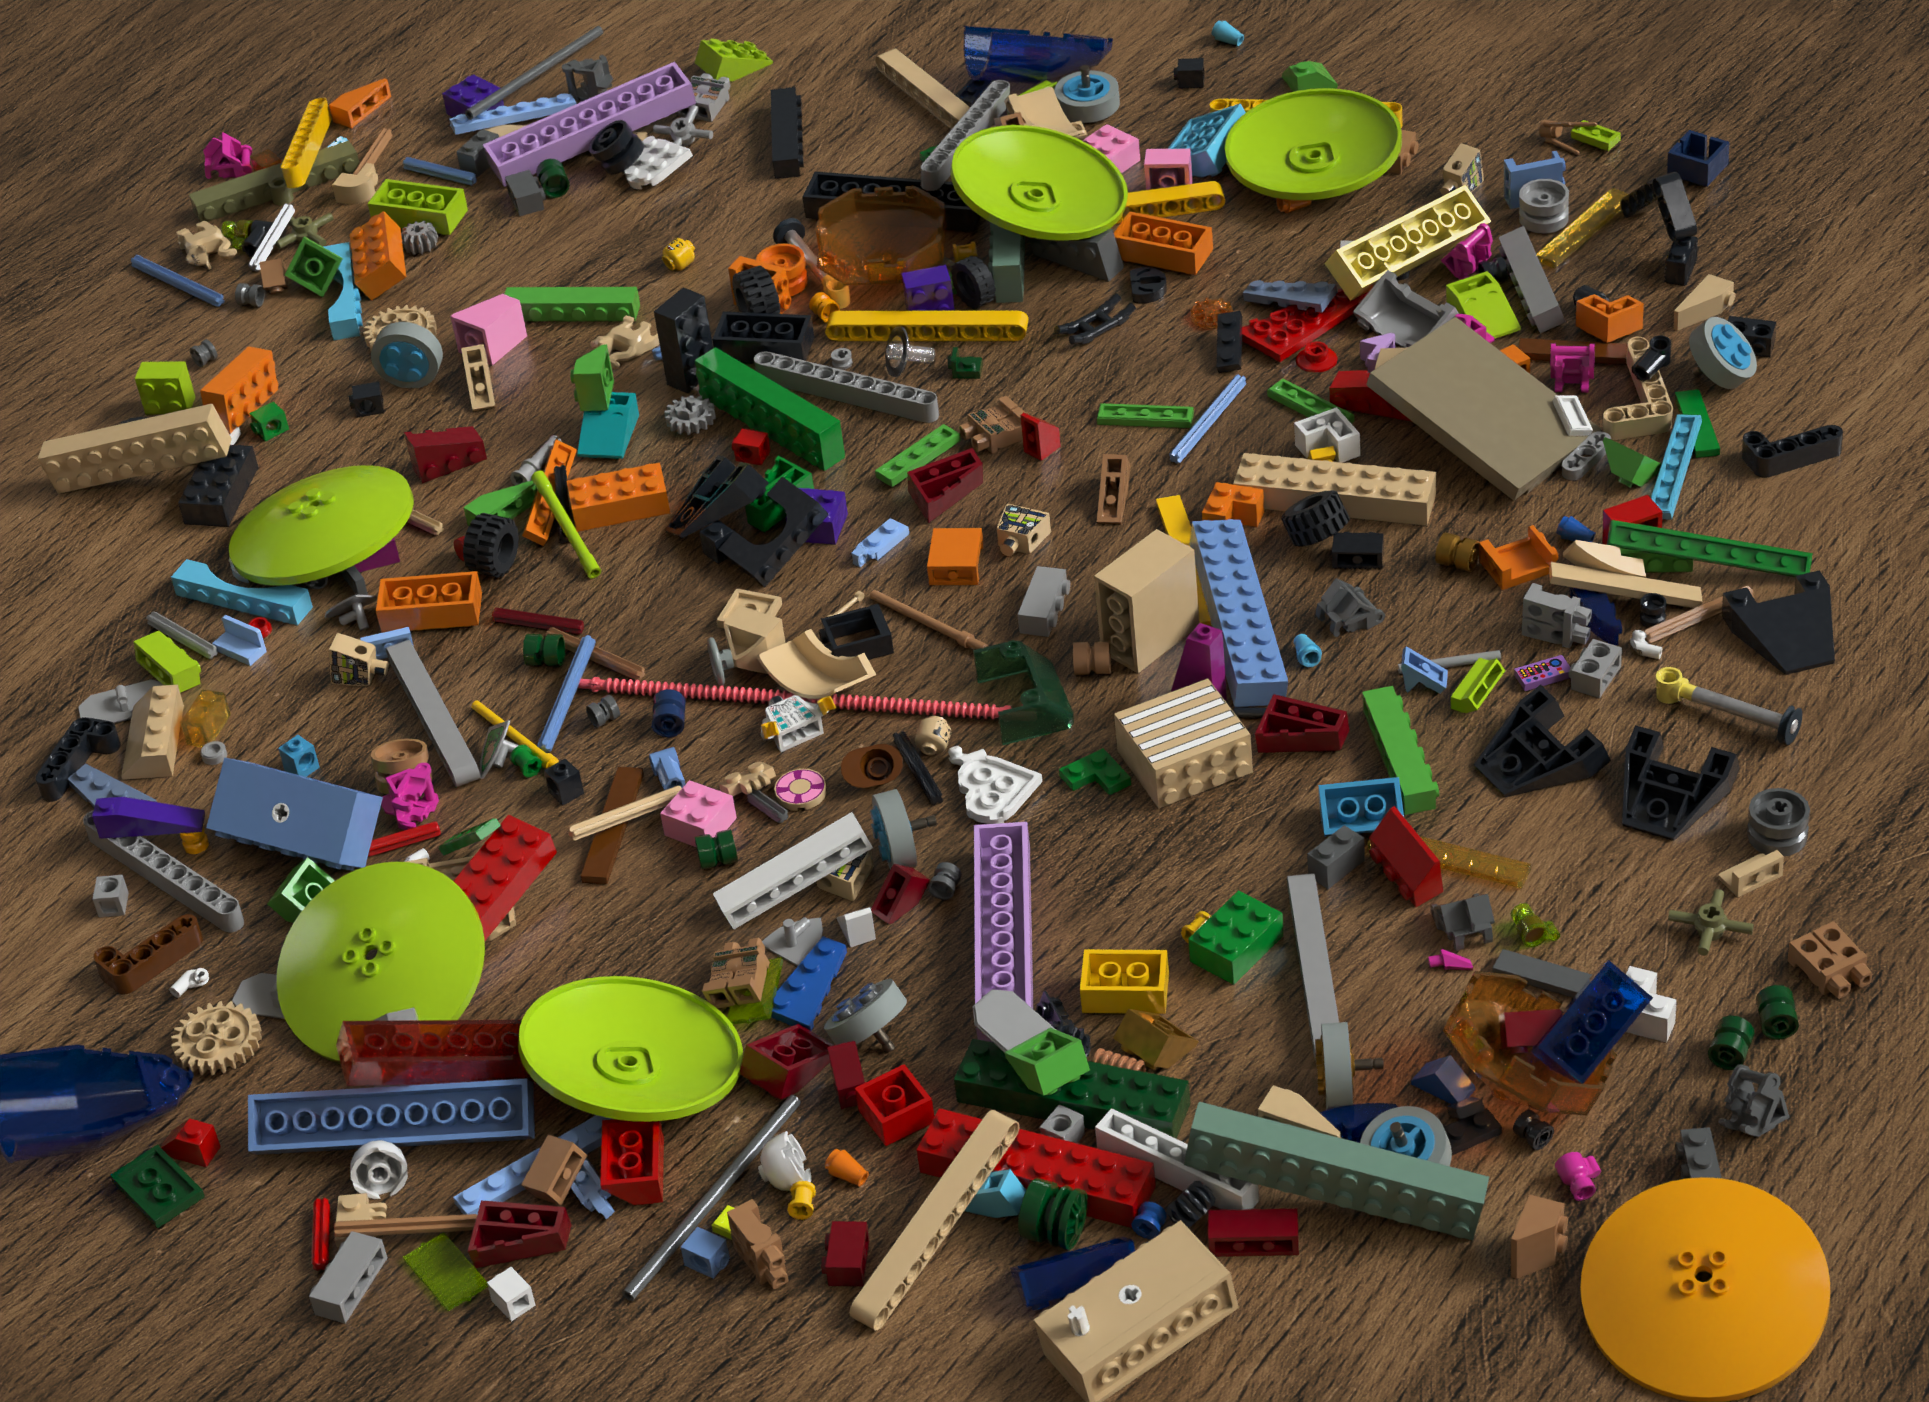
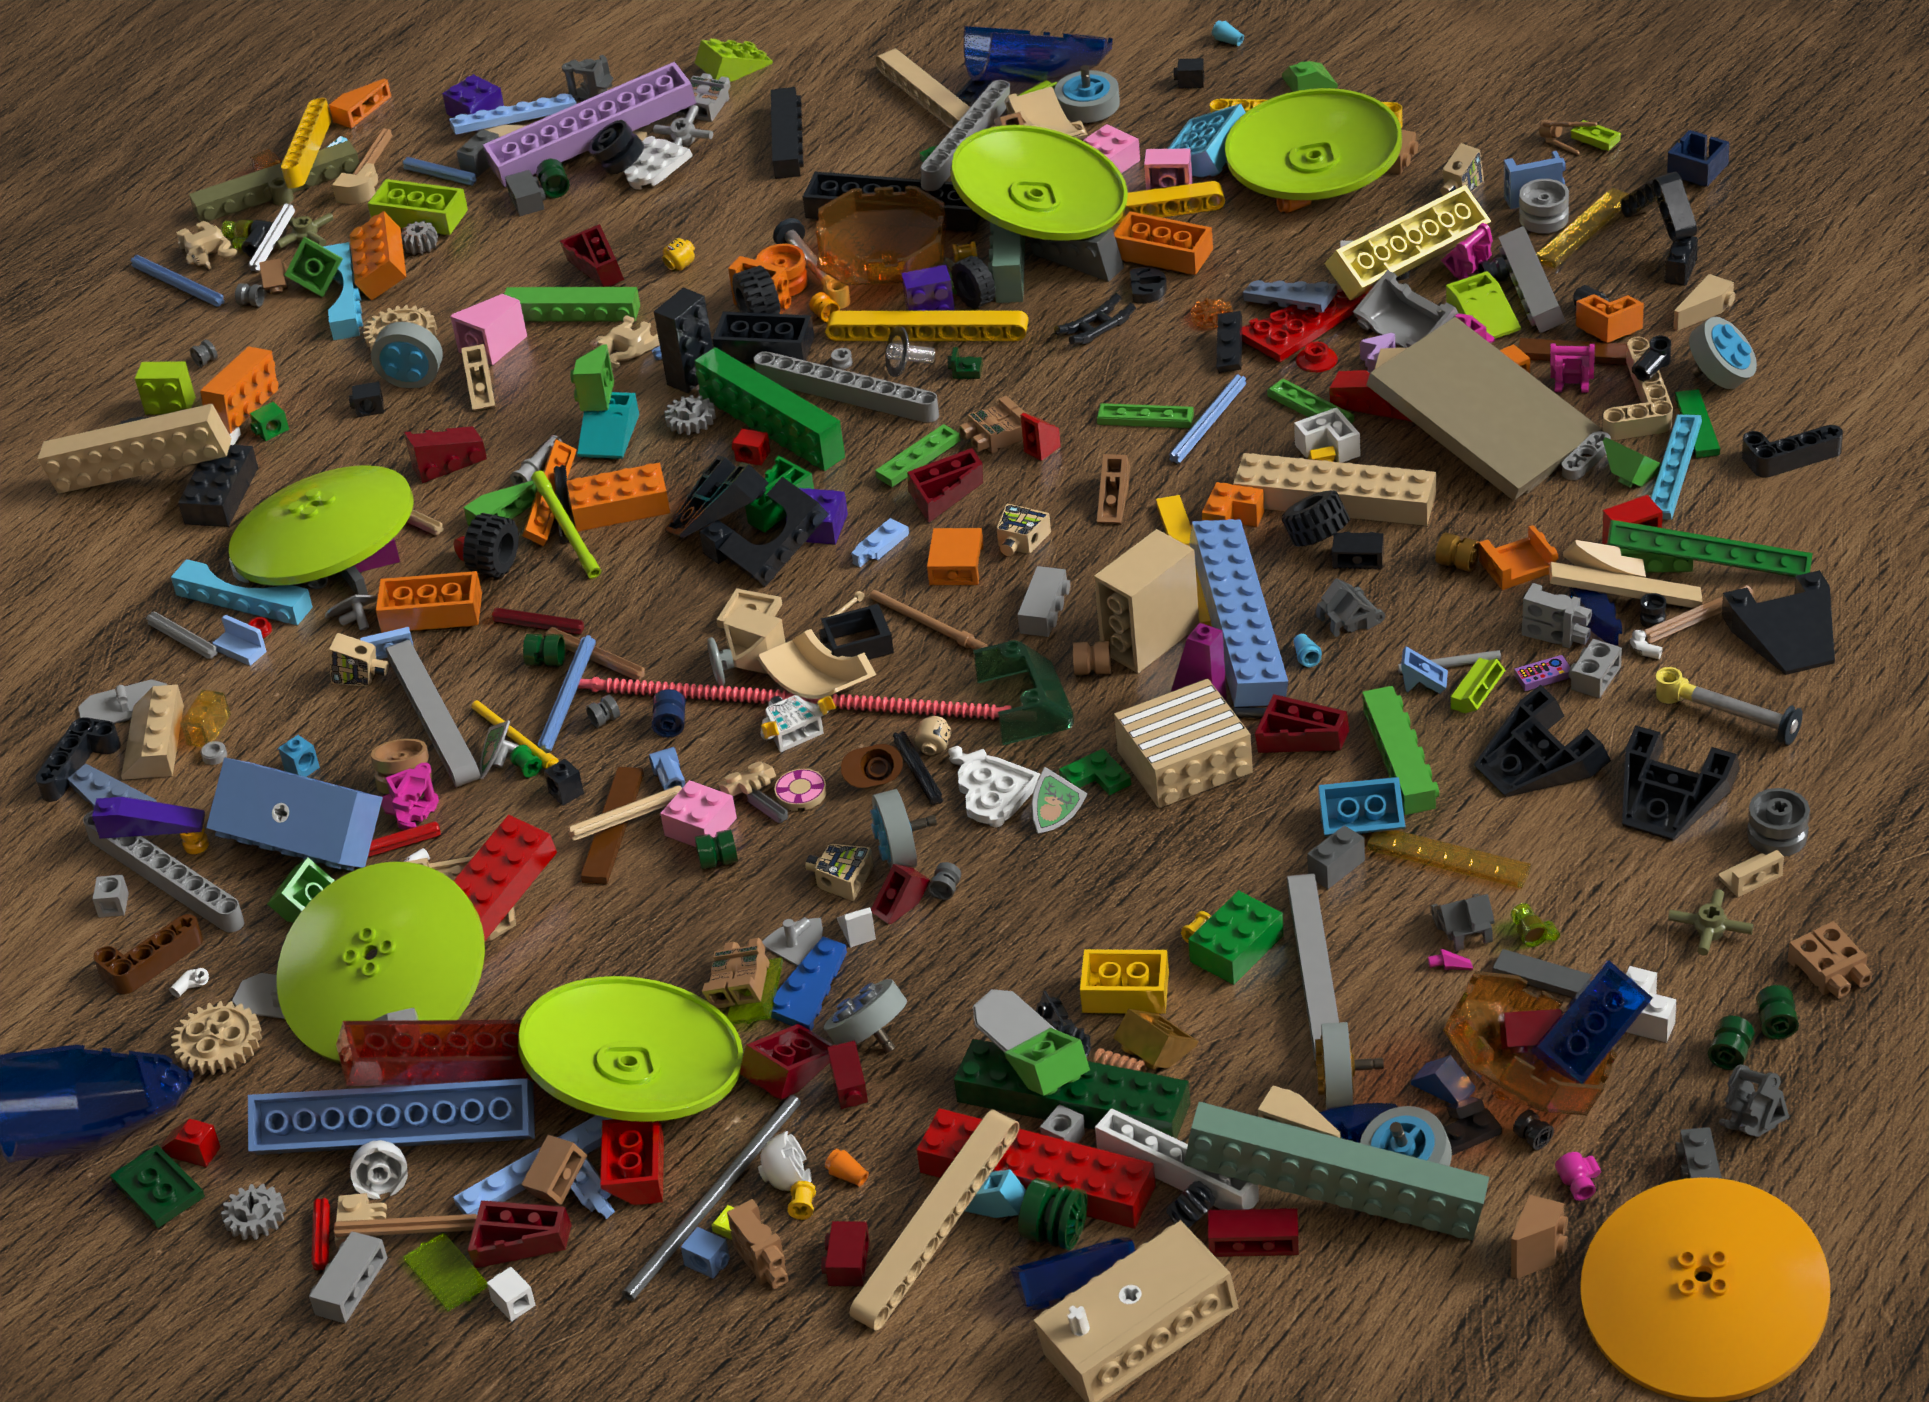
lime brick [133,631,201,693] -> none
dark pink piece [203,132,252,179] -> none
green tile [438,818,501,856] -> none
dark grey piece [465,26,603,120] -> none
white brick [713,812,873,929] -> none
red brick [855,1064,935,1146] -> none
lavender brick [974,822,1033,1042] -> none
blue wheel [1132,1202,1167,1239] -> none
red slope [1369,806,1444,907] -> none
white tile [1552,396,1593,436] -> none
blue cone [1556,516,1596,542] -> none
black brick [1728,316,1777,357] -> none
none -> light grey gear [221,1184,286,1240]
none -> dark red wedge [559,224,624,287]
none -> shield [1031,767,1087,833]

